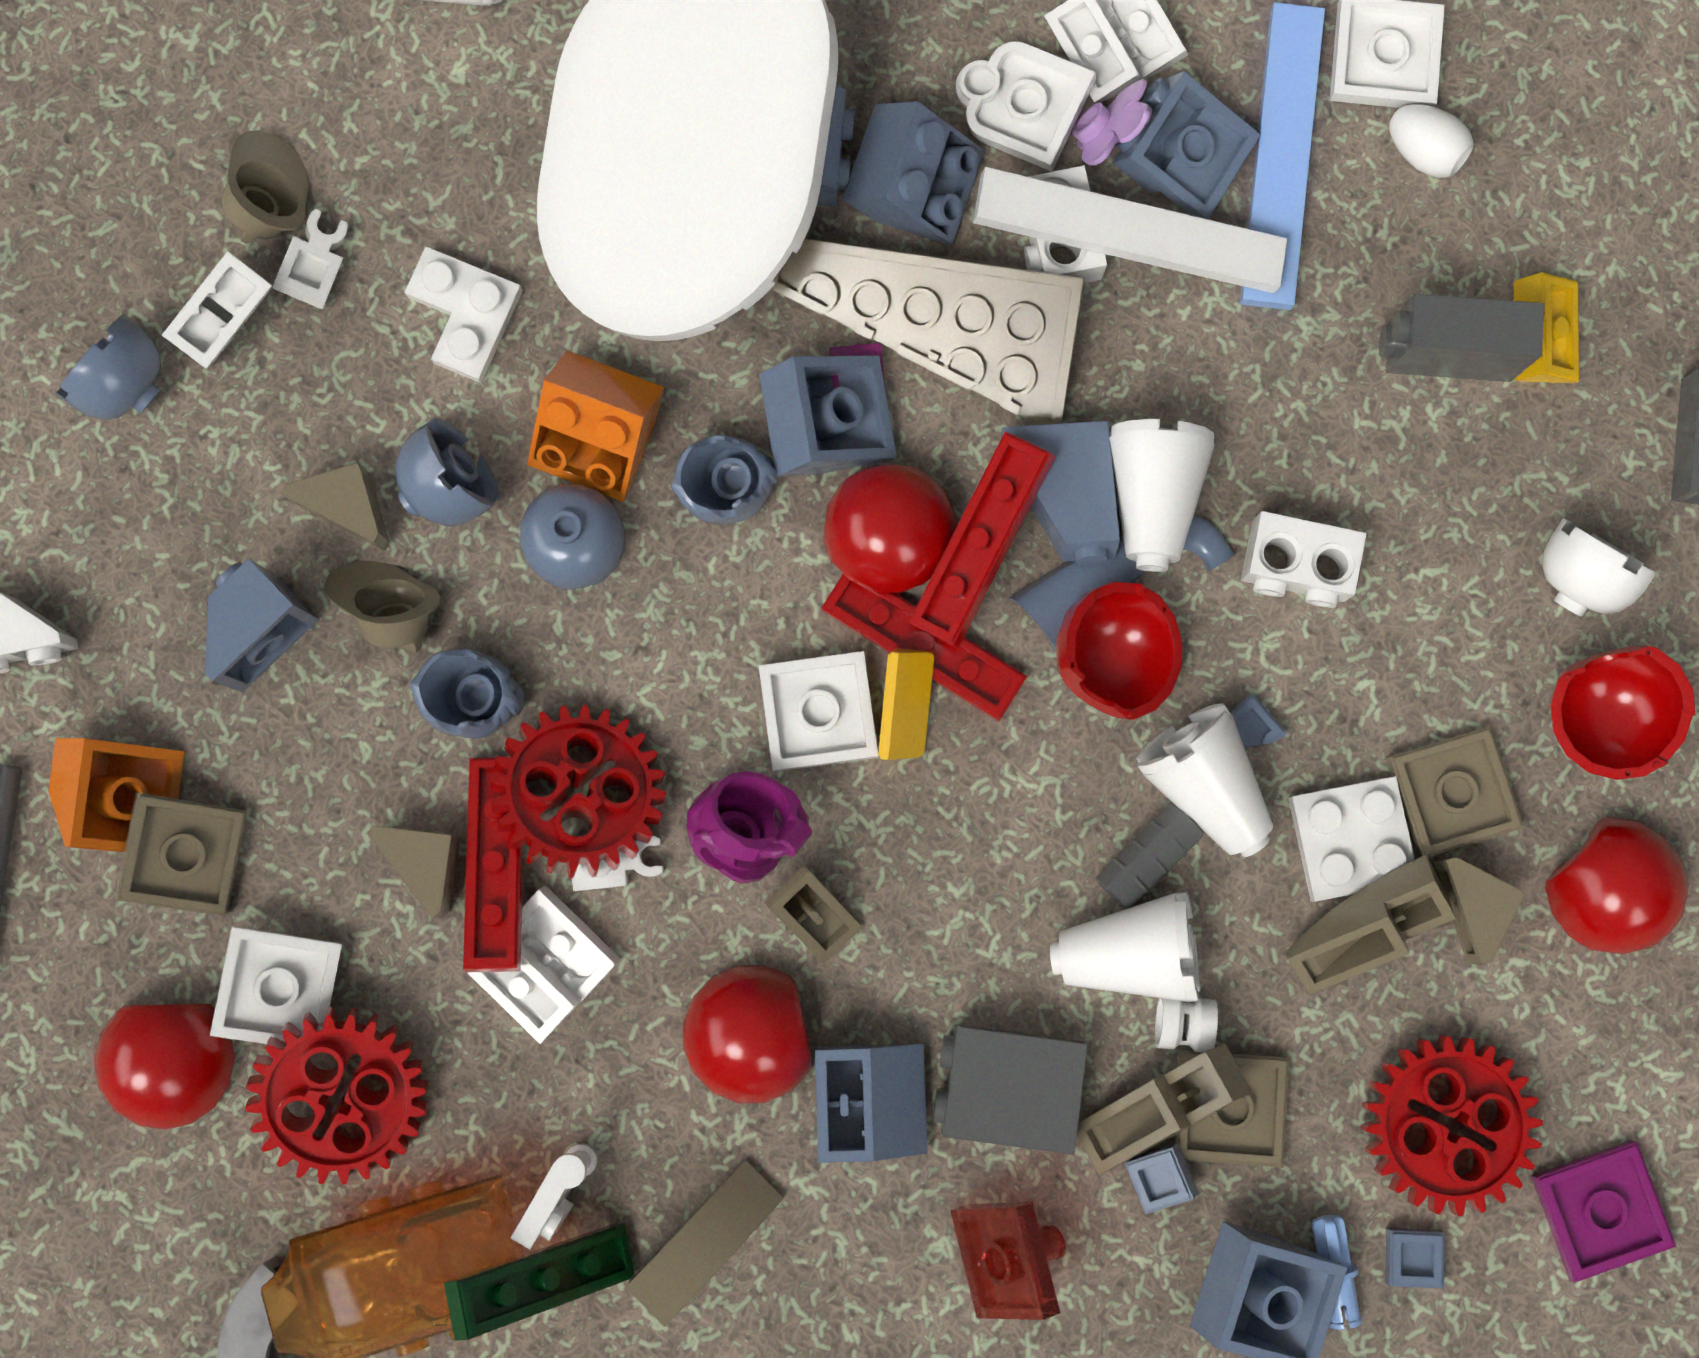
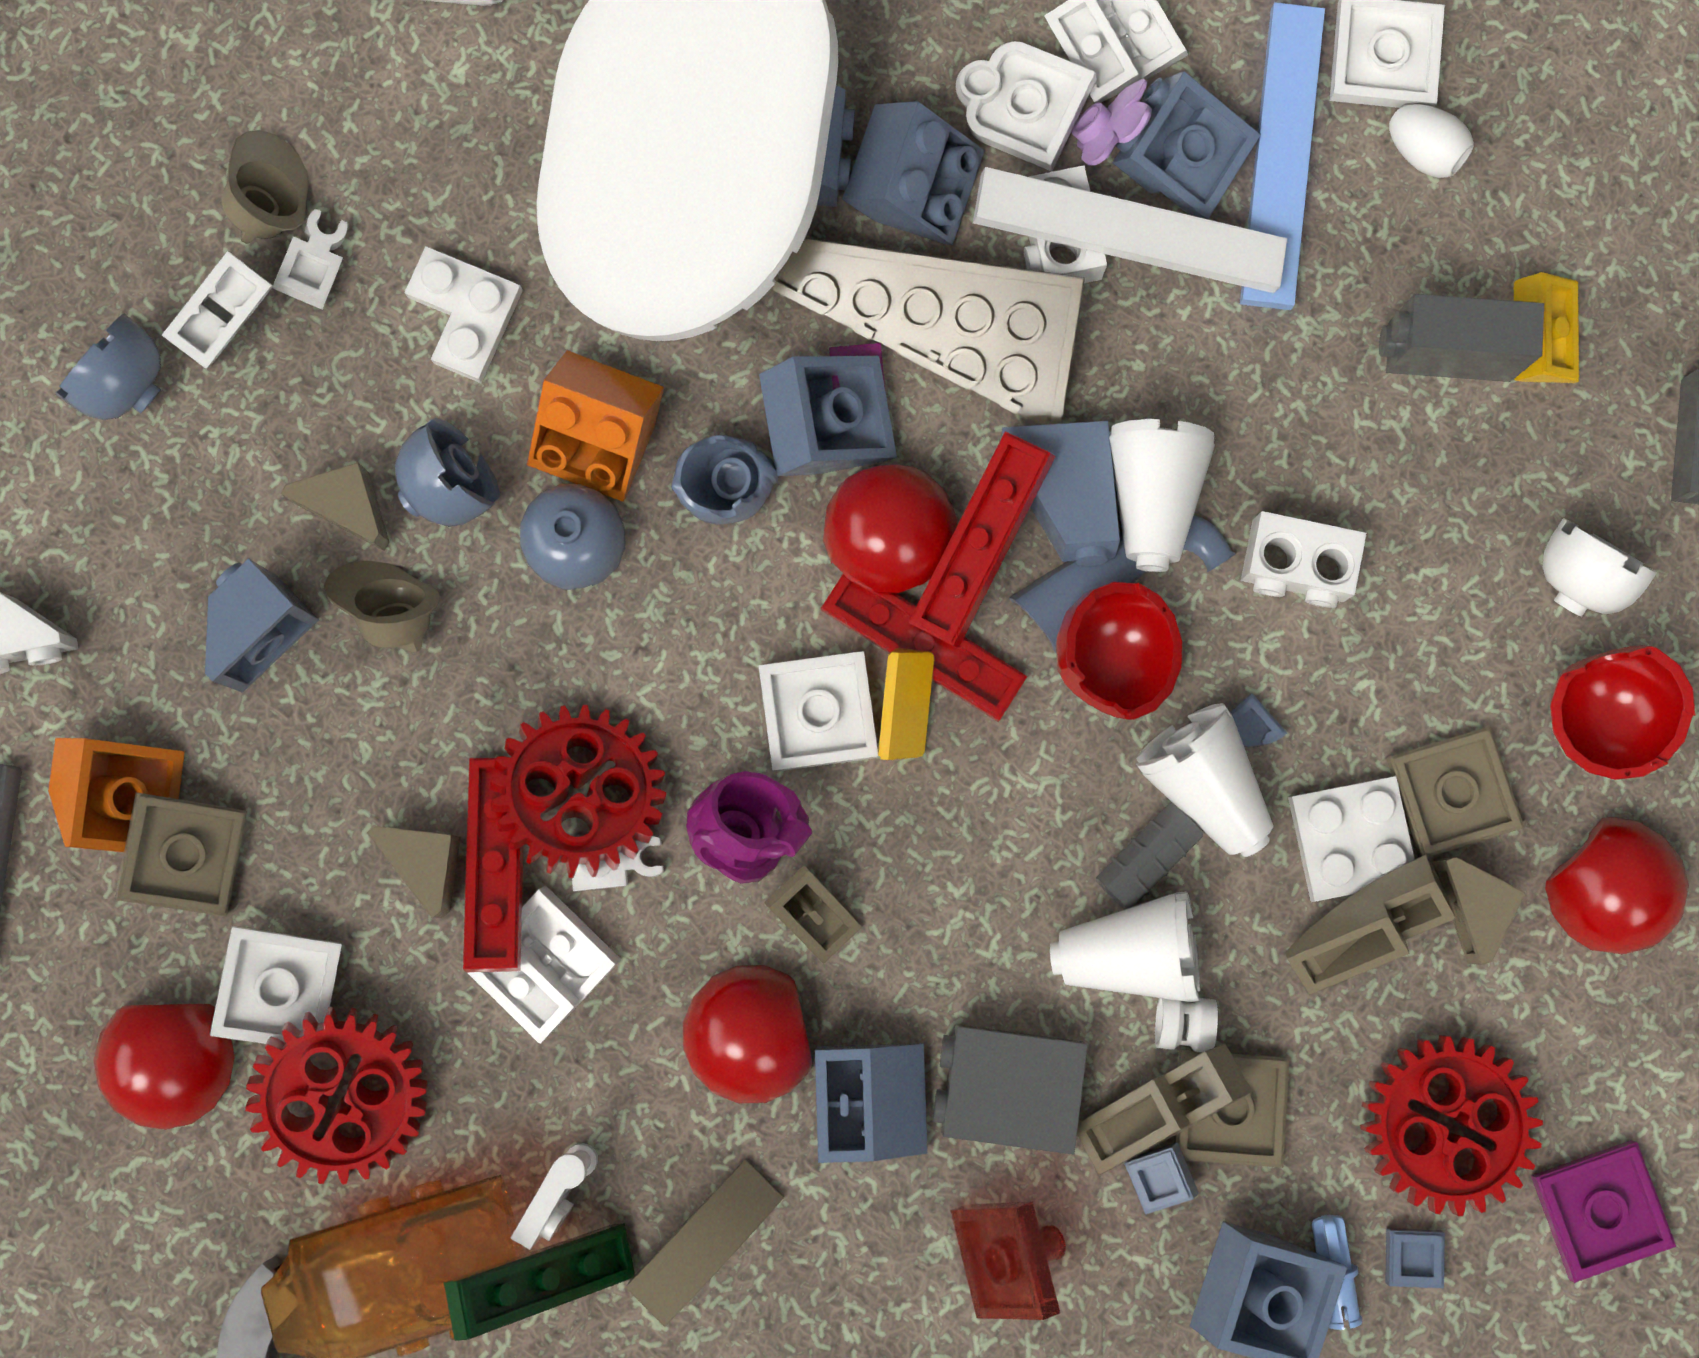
sand blue hair [410,649,525,739] -> none

